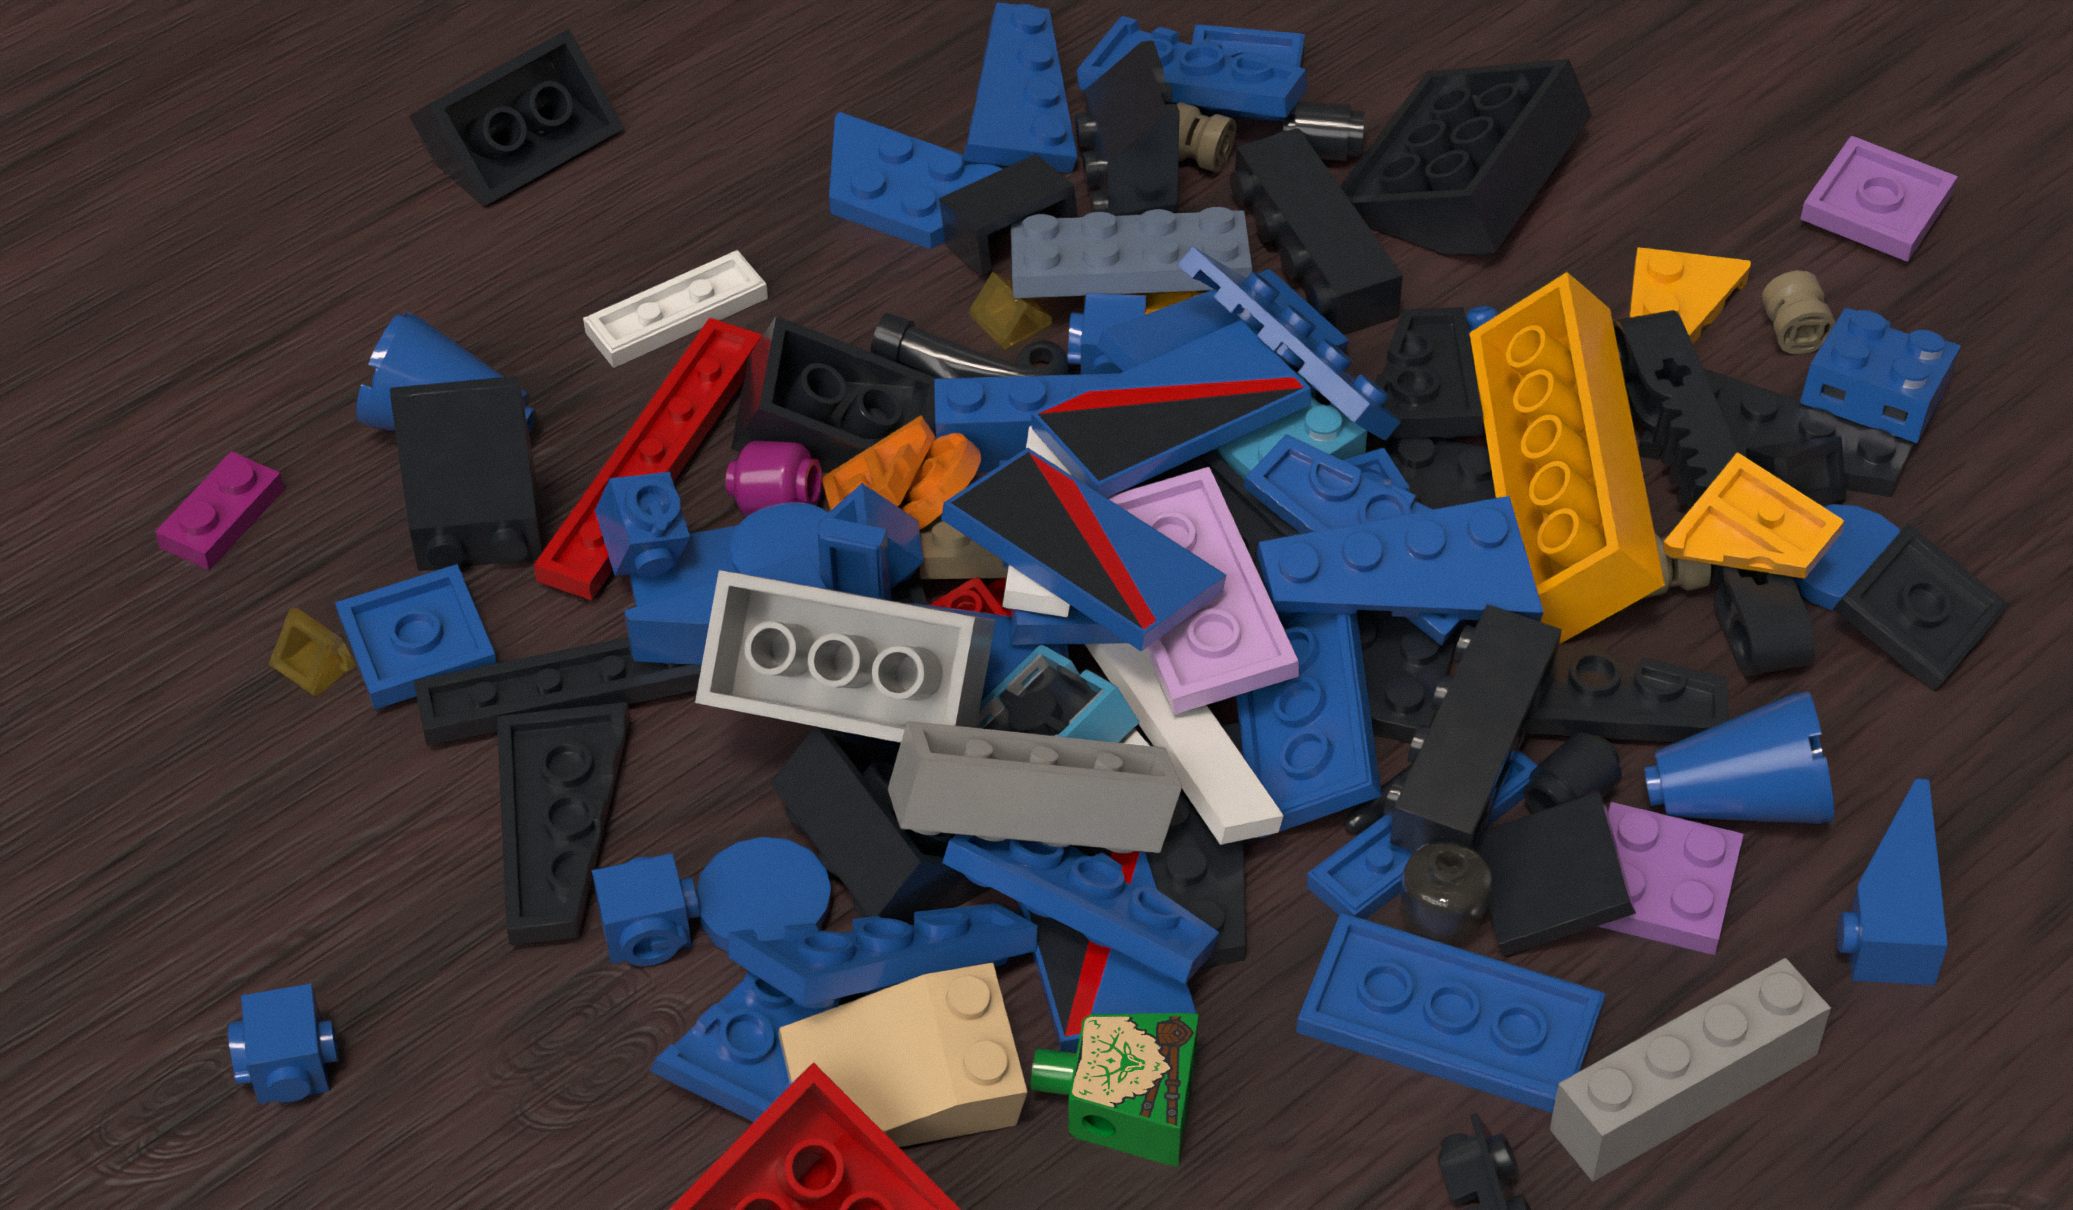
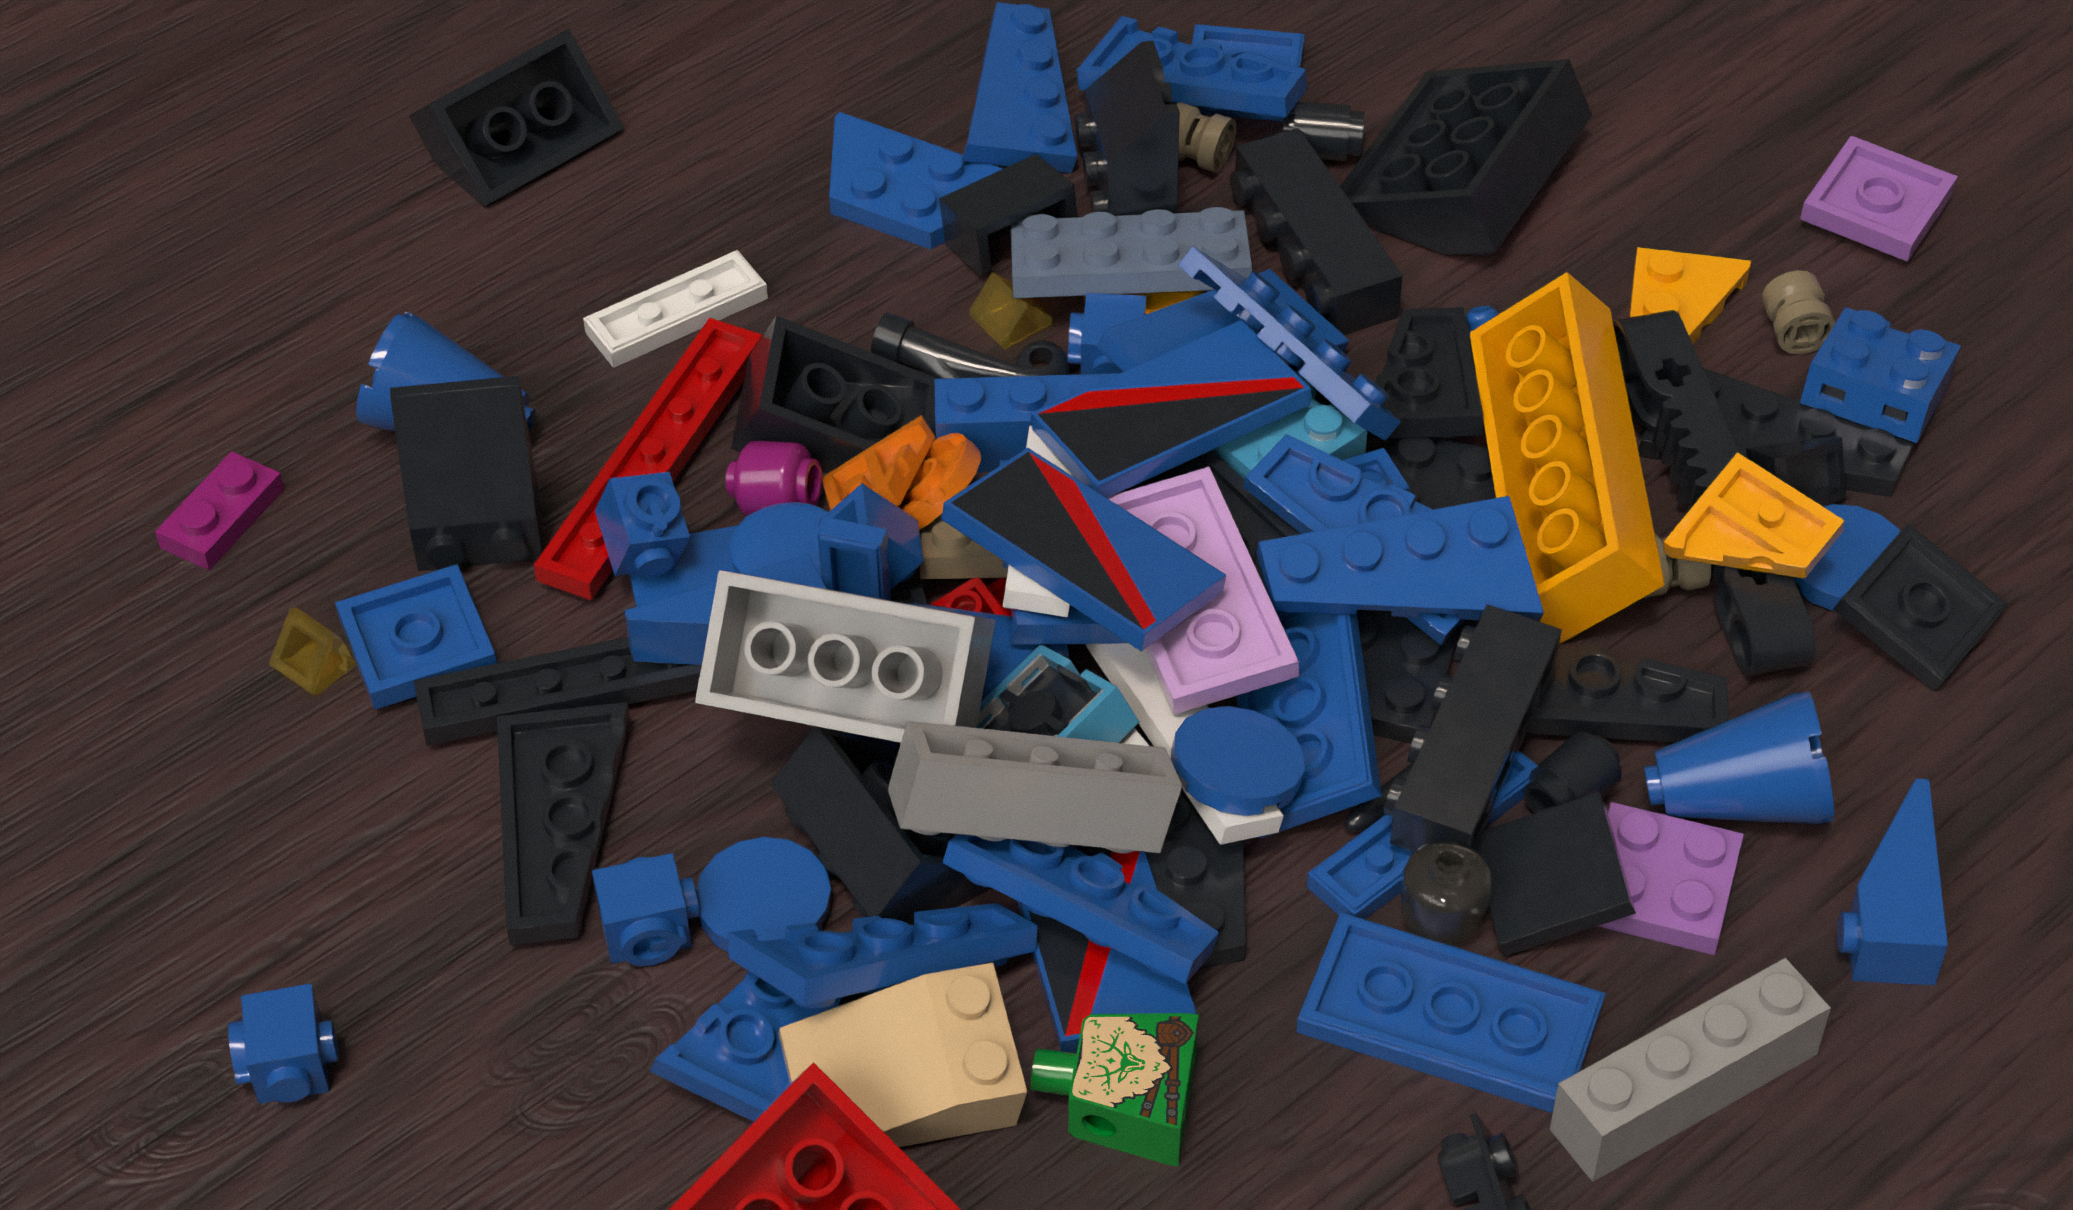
none -> blue tile [1171,706,1305,816]

